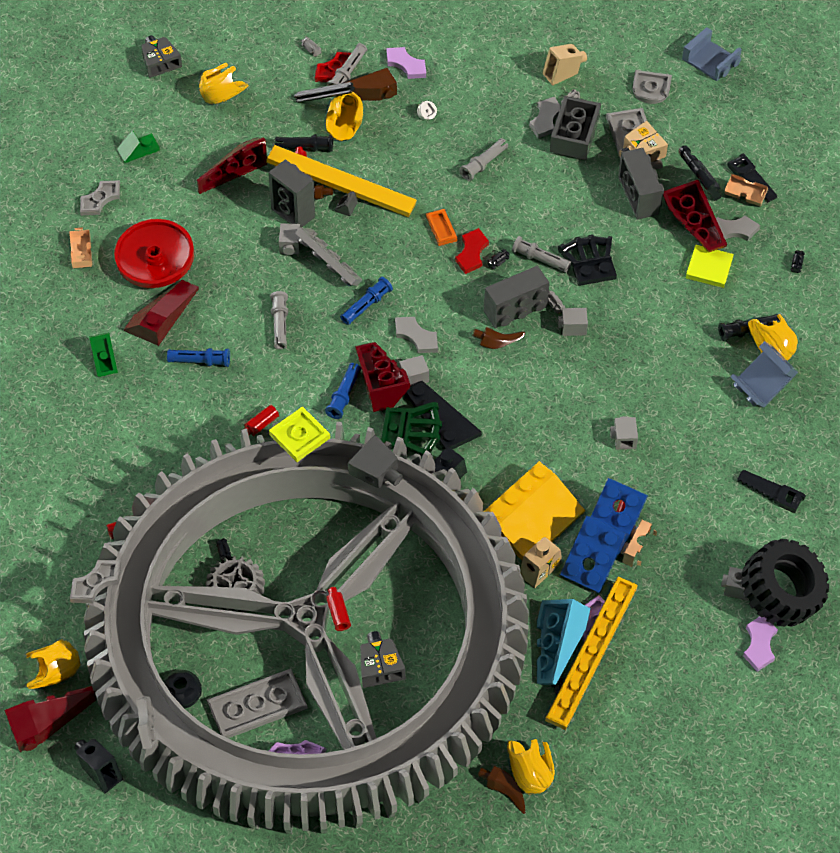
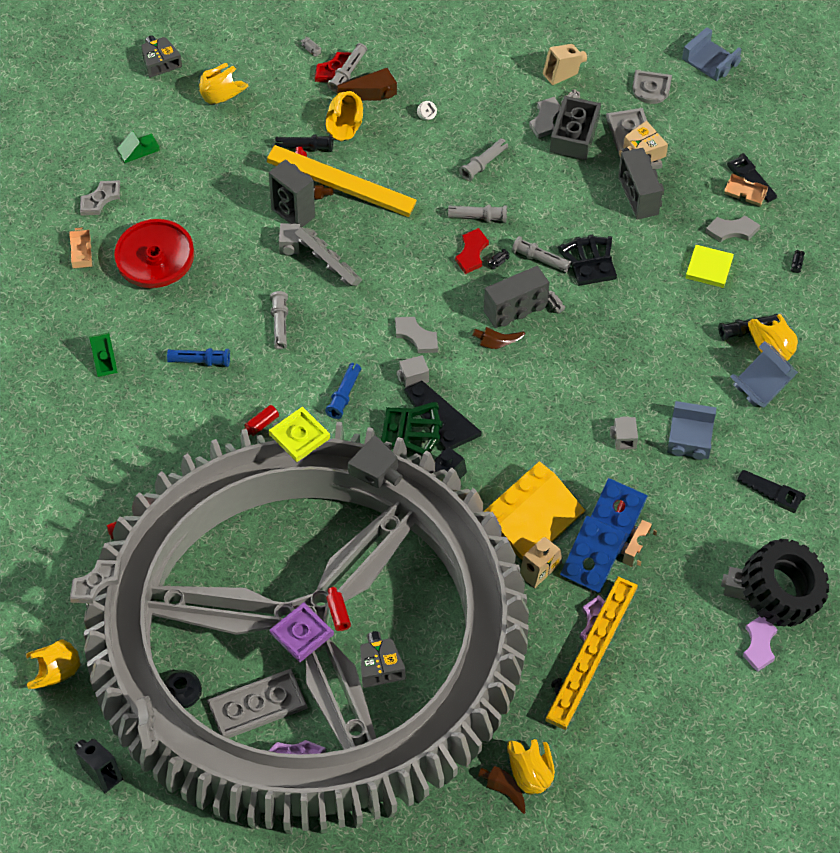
dark red wedge [4,686,97,752] -> none
dark red wedge [124,280,199,346] -> none
dark red wedge [197,137,267,194] -> none
light grey gear [206,555,265,612] -> none
black piece [216,538,232,563] -> none
axle [294,82,355,103] -> none
dark grey slope [335,191,358,216] -> none
blue pin [340,277,393,325] -> none
dark red wedge [355,342,411,412] -> none
lavender tile [386,47,426,79] -> none
orange tile [426,209,457,246] -> none
medium azure wedge [537,599,591,685] -> none
light grey brick [558,308,588,336] -> none
dark red wedge [663,179,728,252] -> none
black plate [678,145,722,201] -> none
none -> medium lavender plate [270,602,334,662]
none -> light grey pin [448,205,507,223]
none -> sand blue panel [667,401,717,460]

